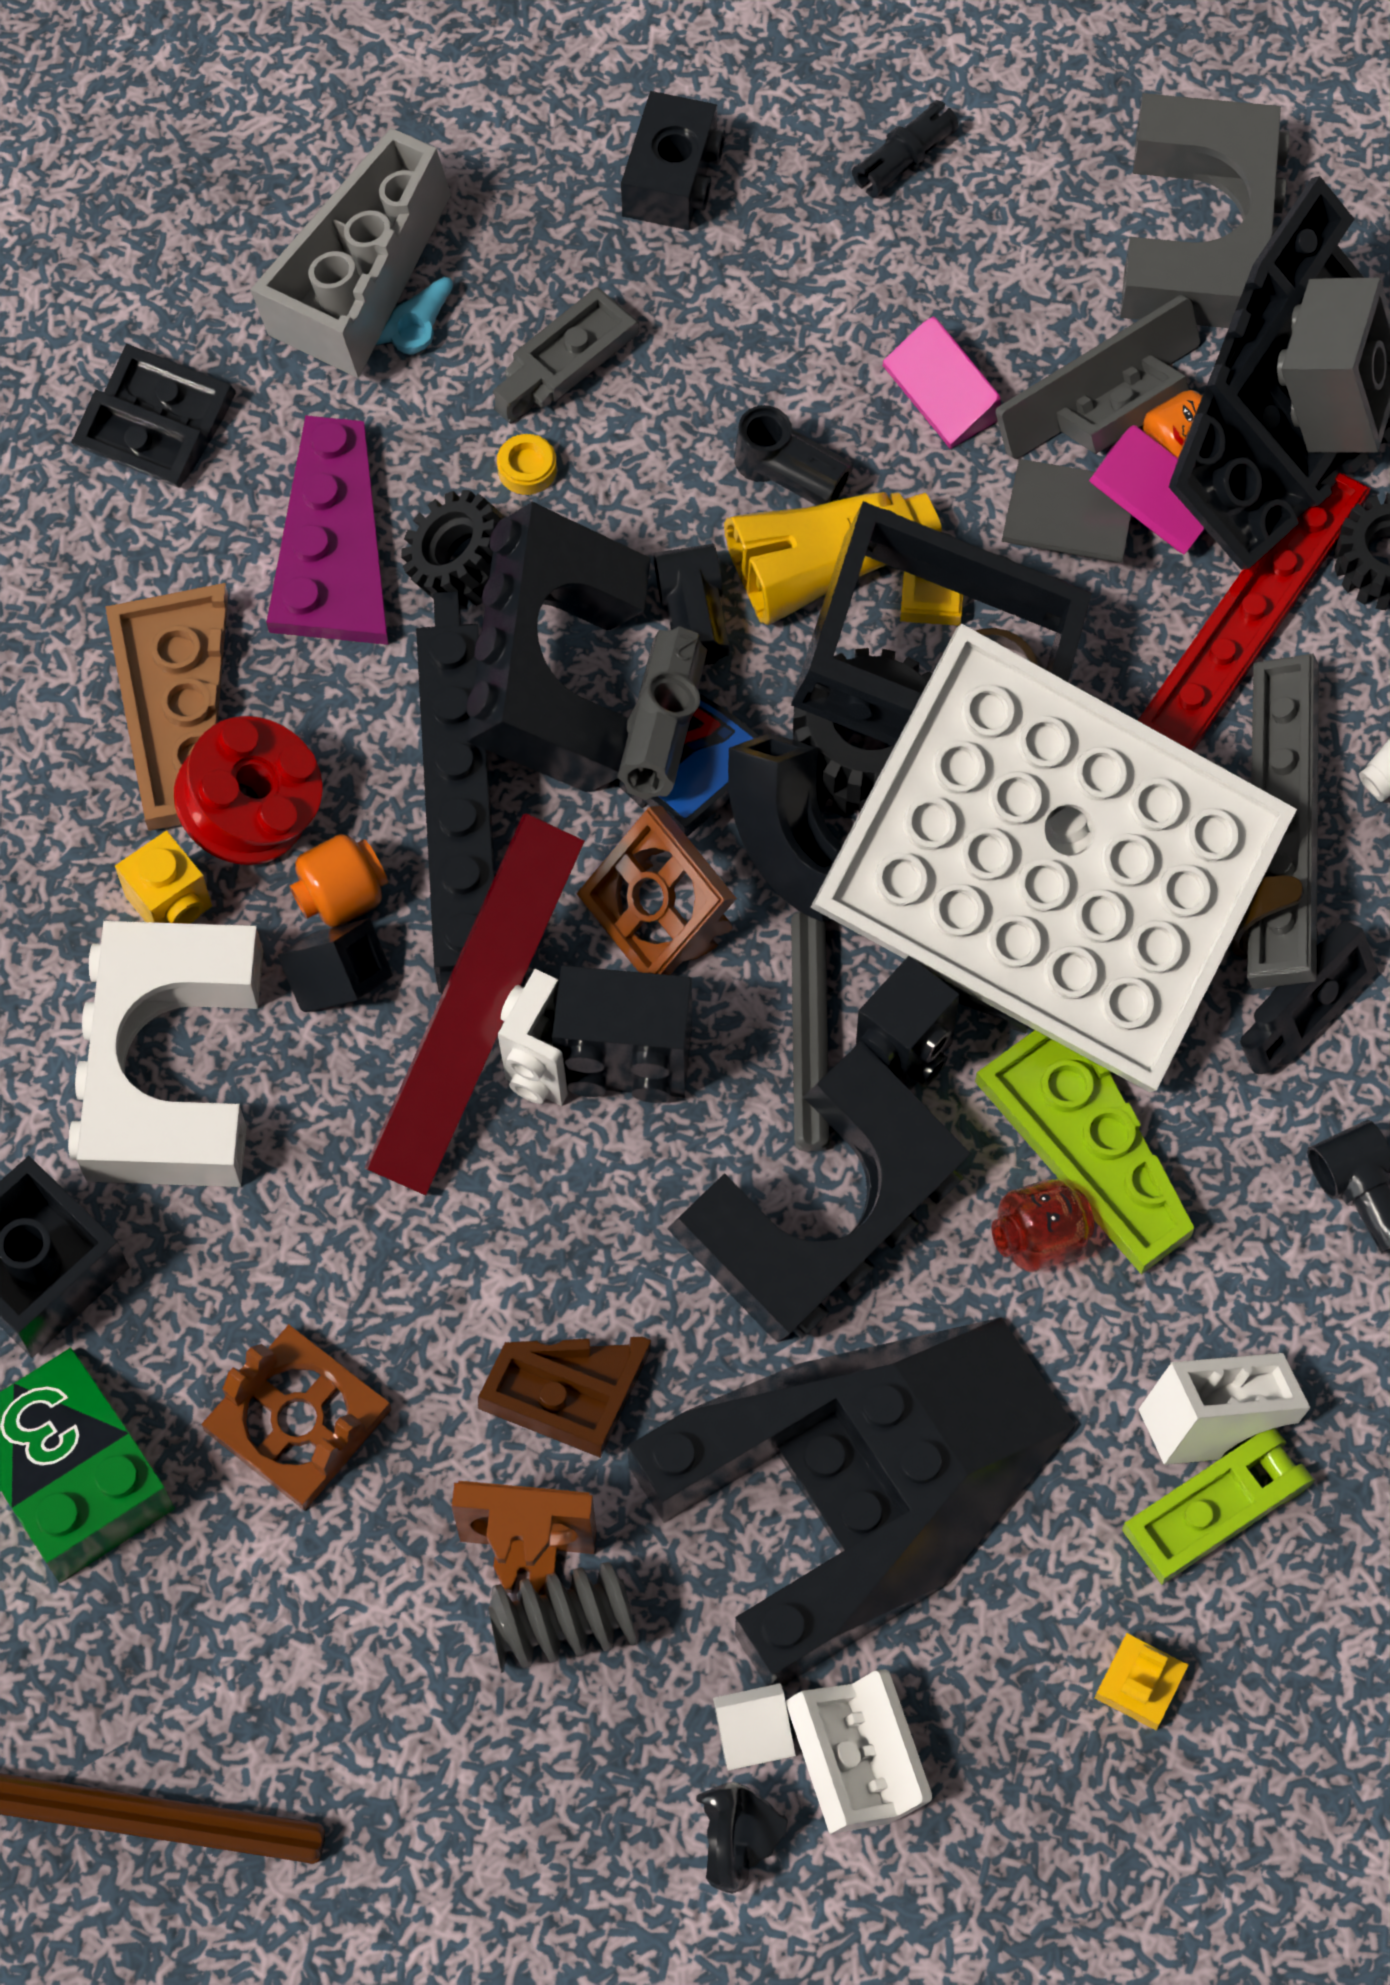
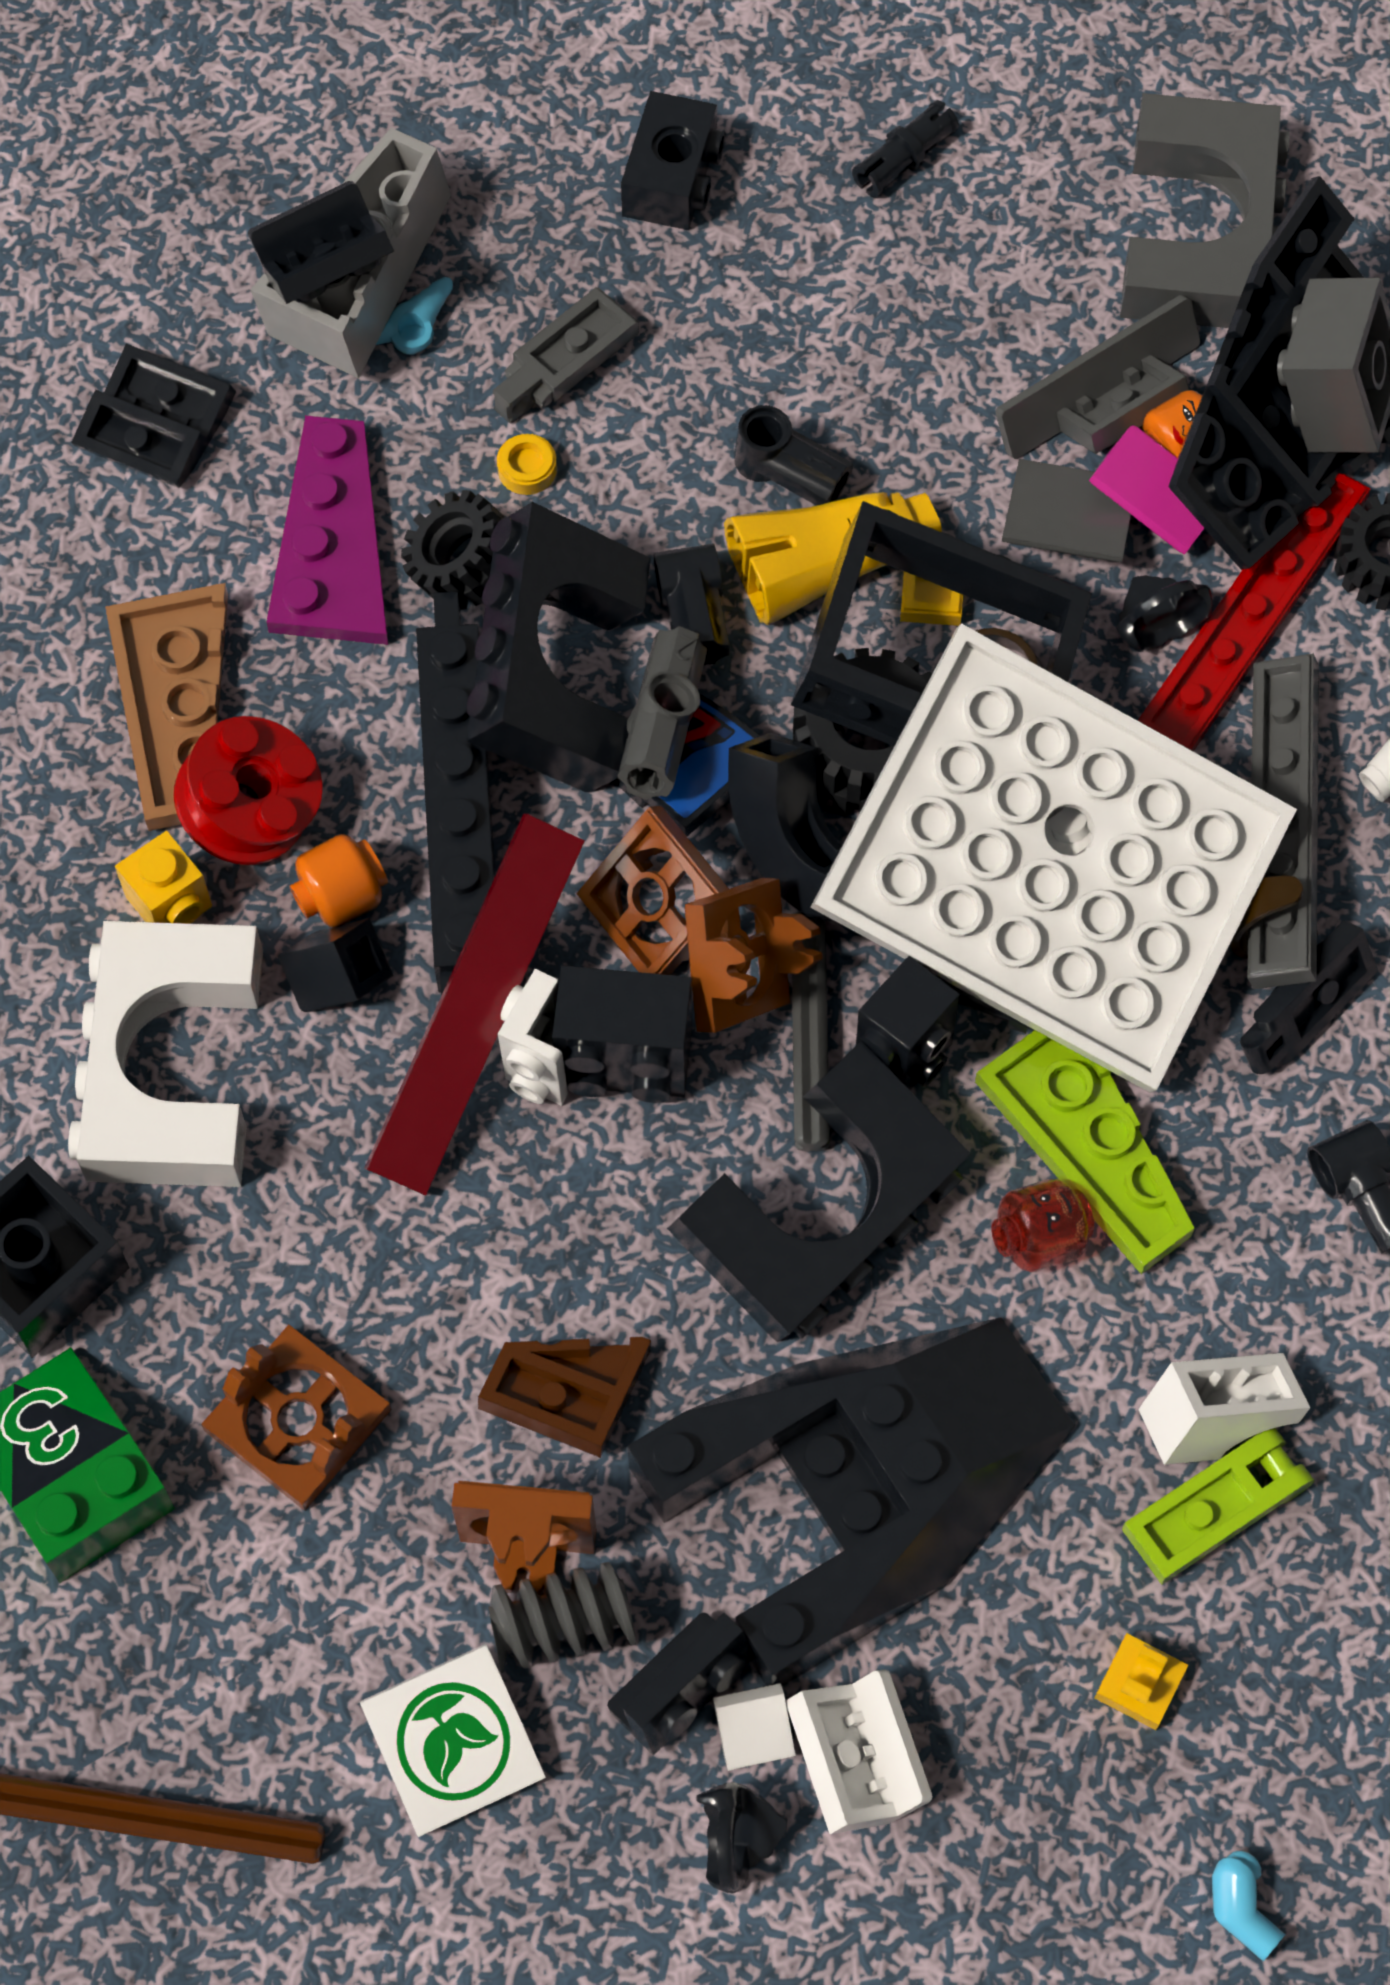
slope [882,316,1001,449] -> none
none -> black bracket [248,181,394,304]
none -> slope [359,1644,546,1837]
none -> black bracket [607,1613,752,1755]
none -> dark orange piece [685,878,823,1033]
none -> black piece [1116,575,1212,652]
none -> medium azure arm [1212,1851,1286,1962]

